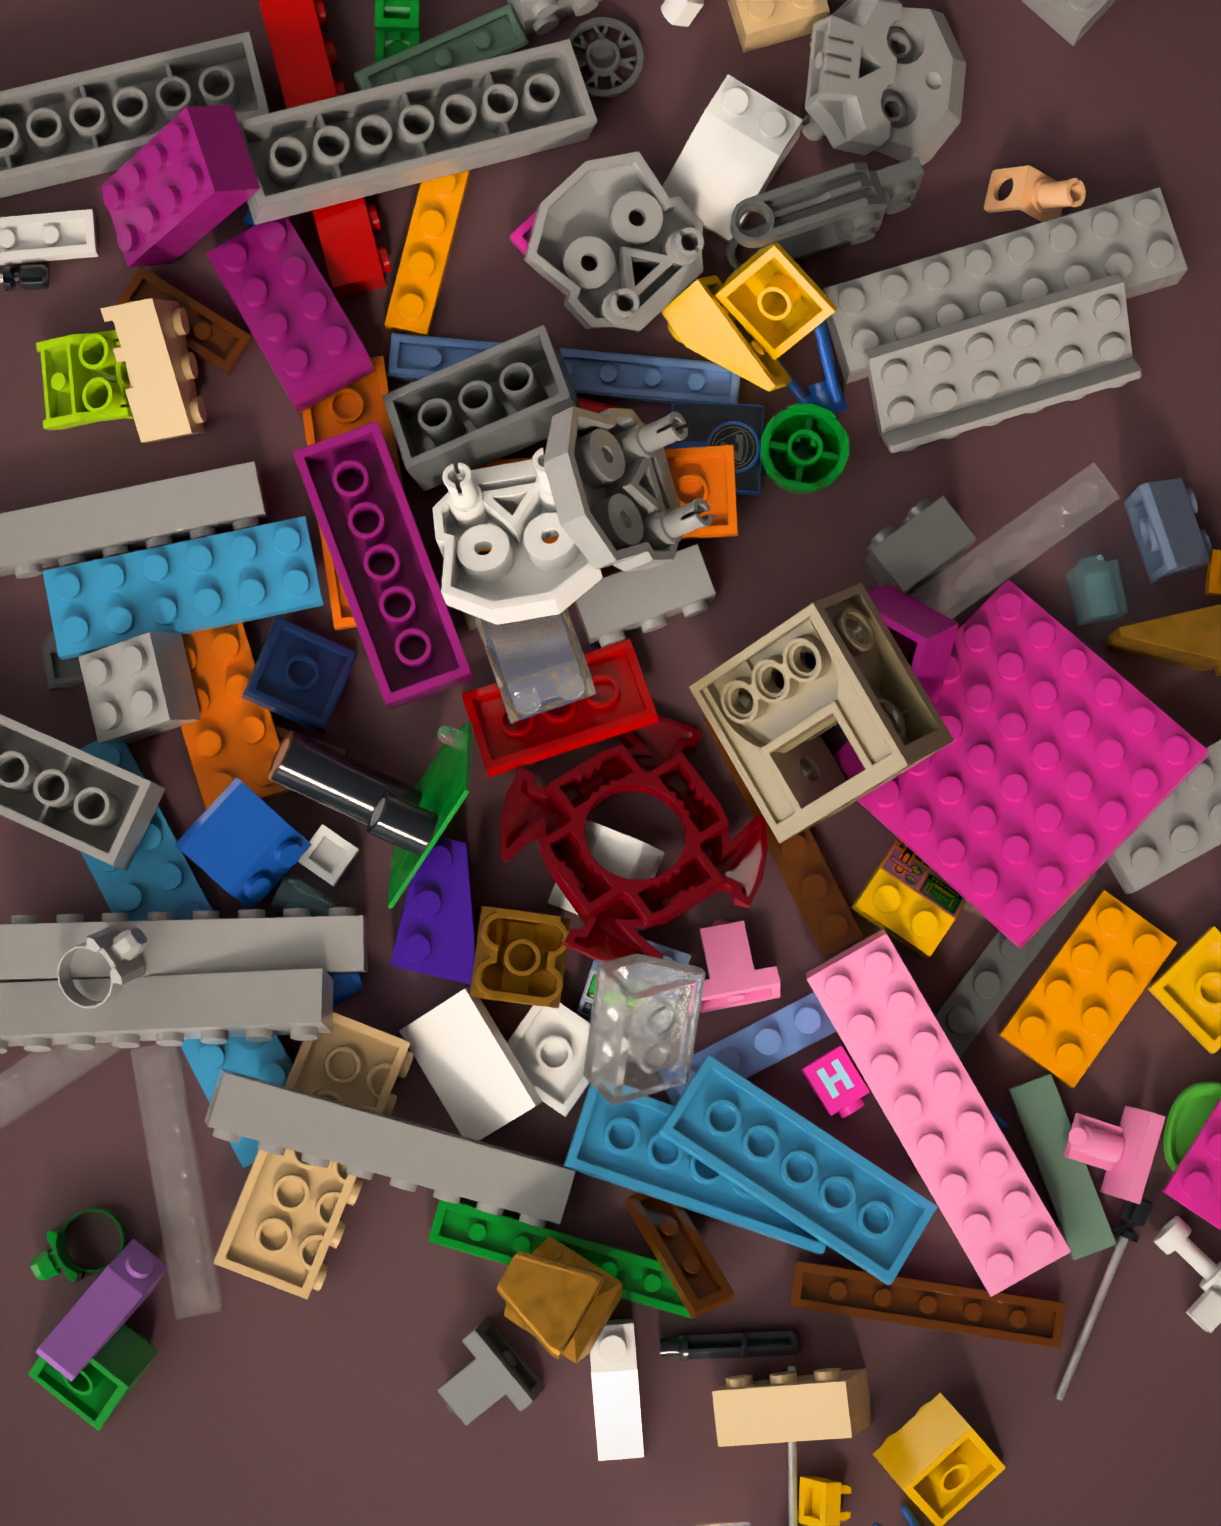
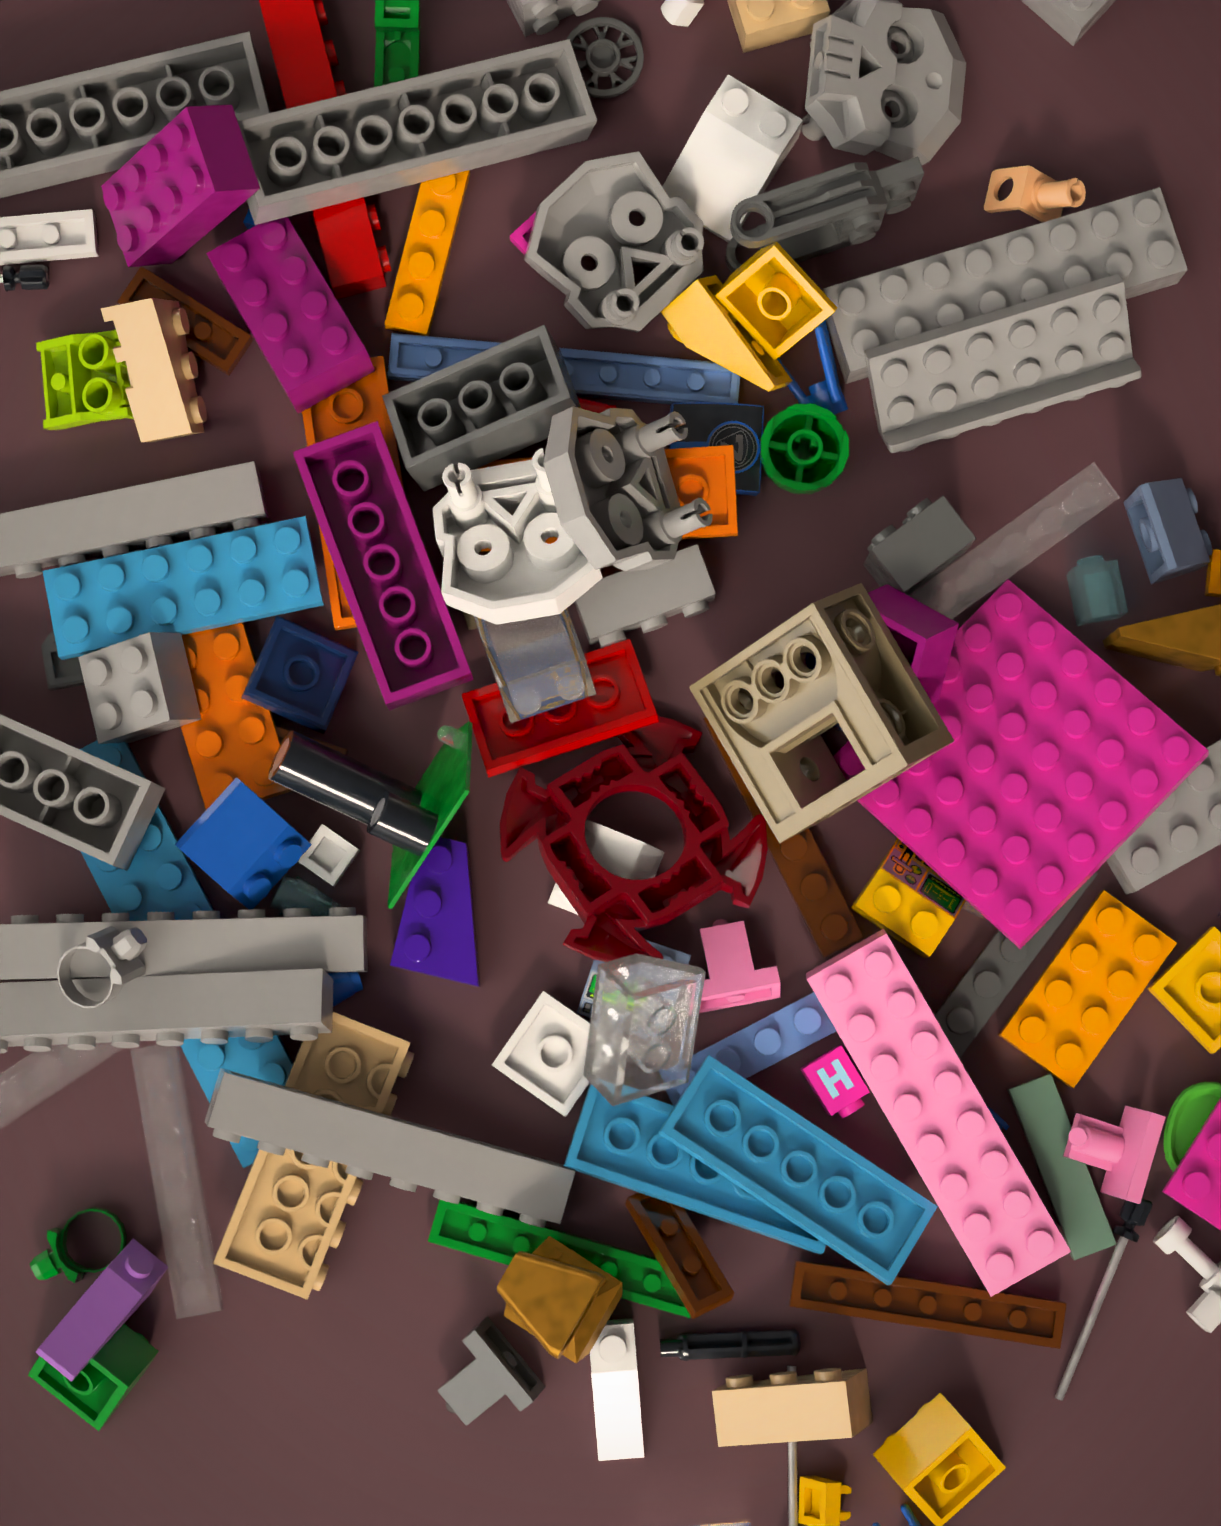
sand green tile [353,3,529,91] -> none
white tile [399,986,542,1141] -> none
pearl gold piece [469,906,571,1008] -> none

